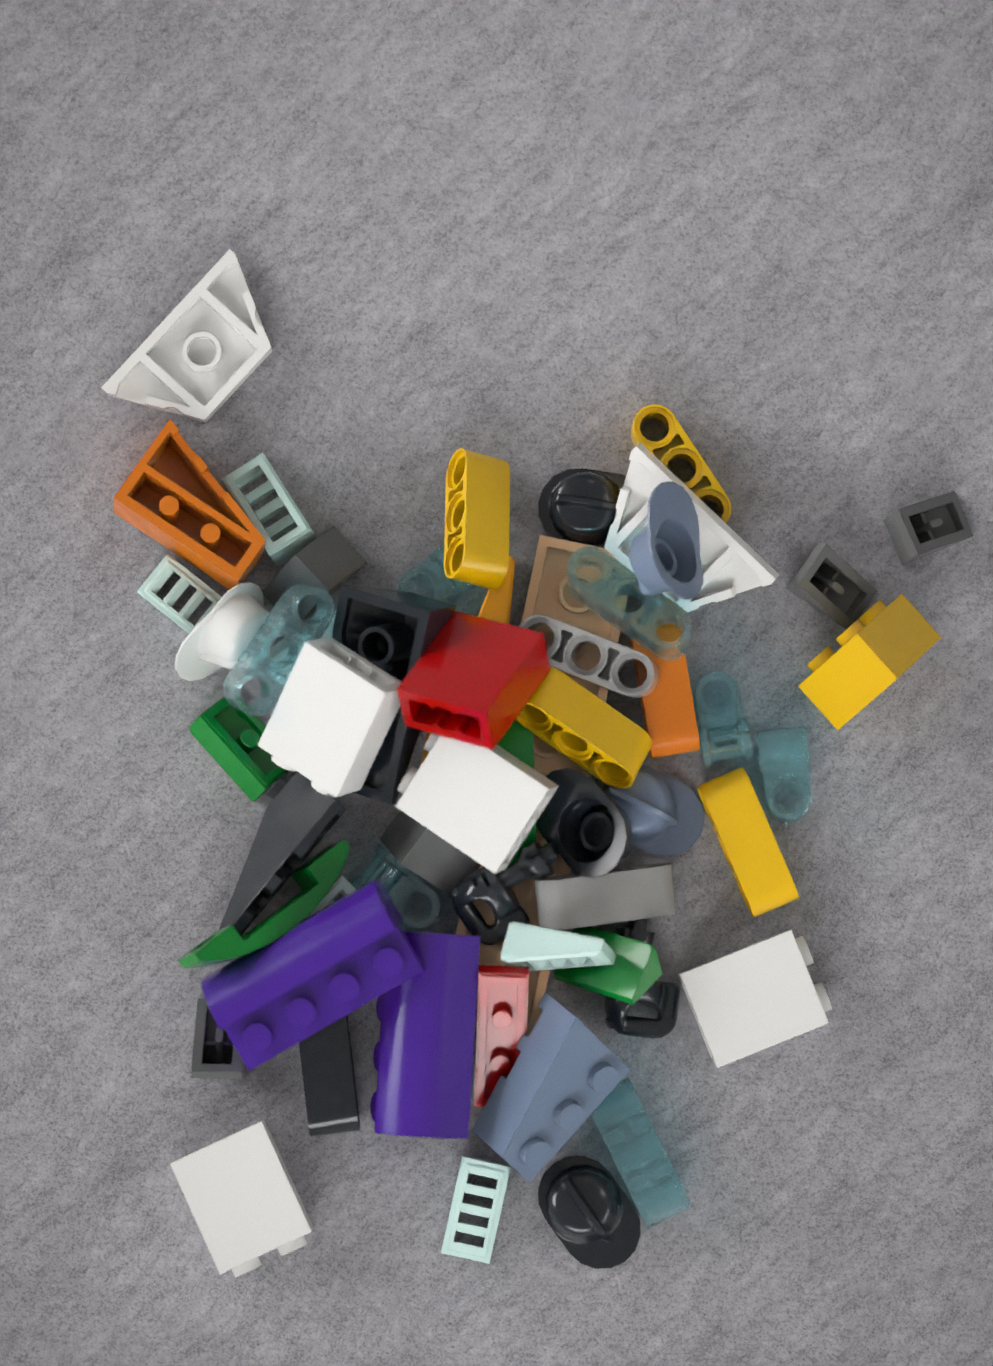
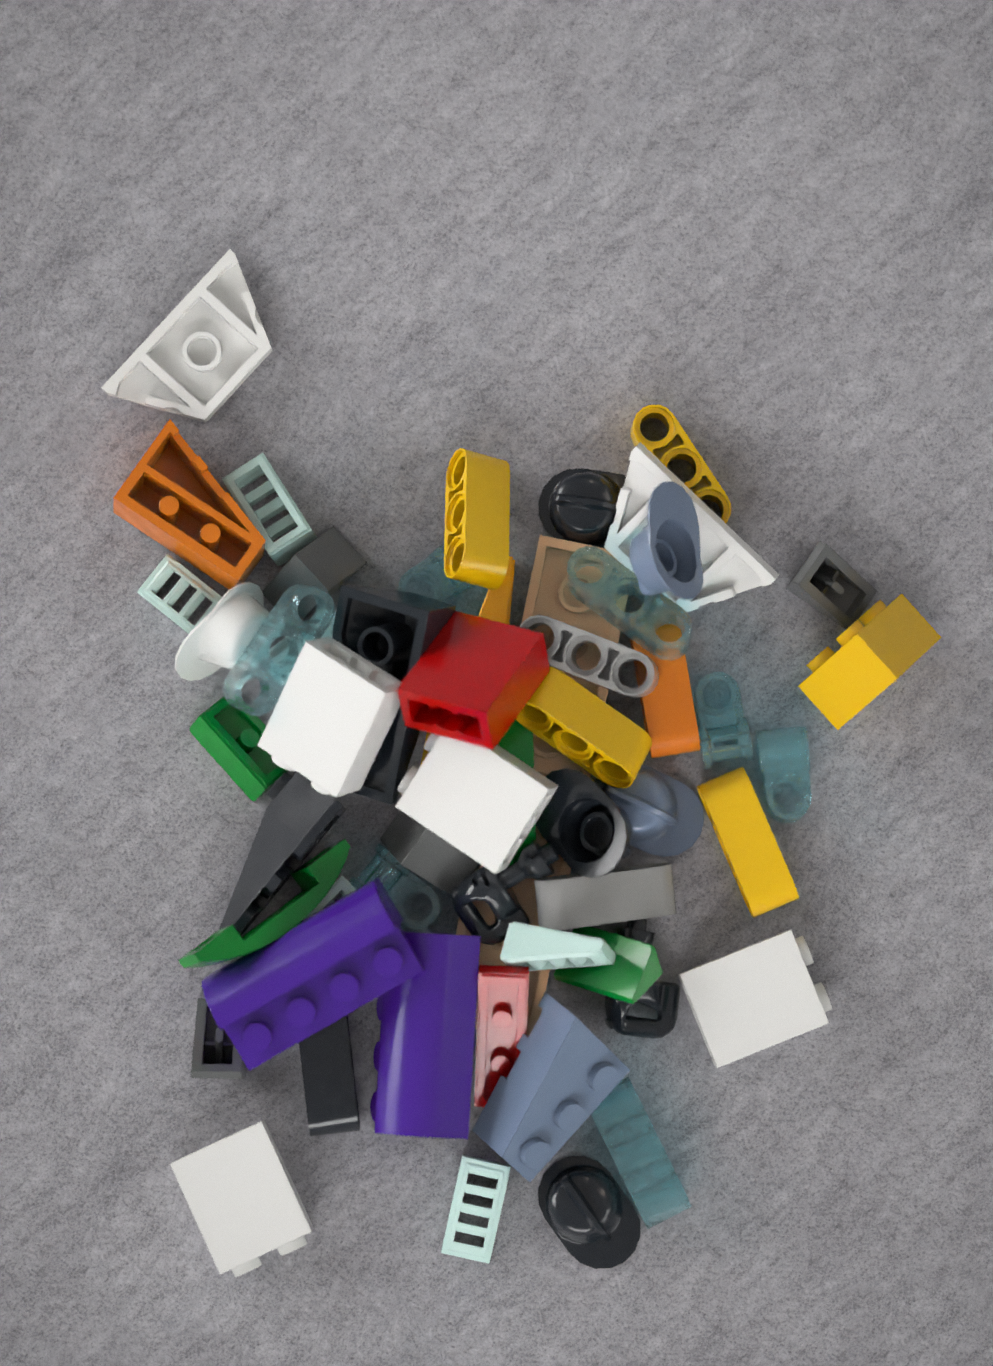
dark grey slope [884,491,974,566] -> none

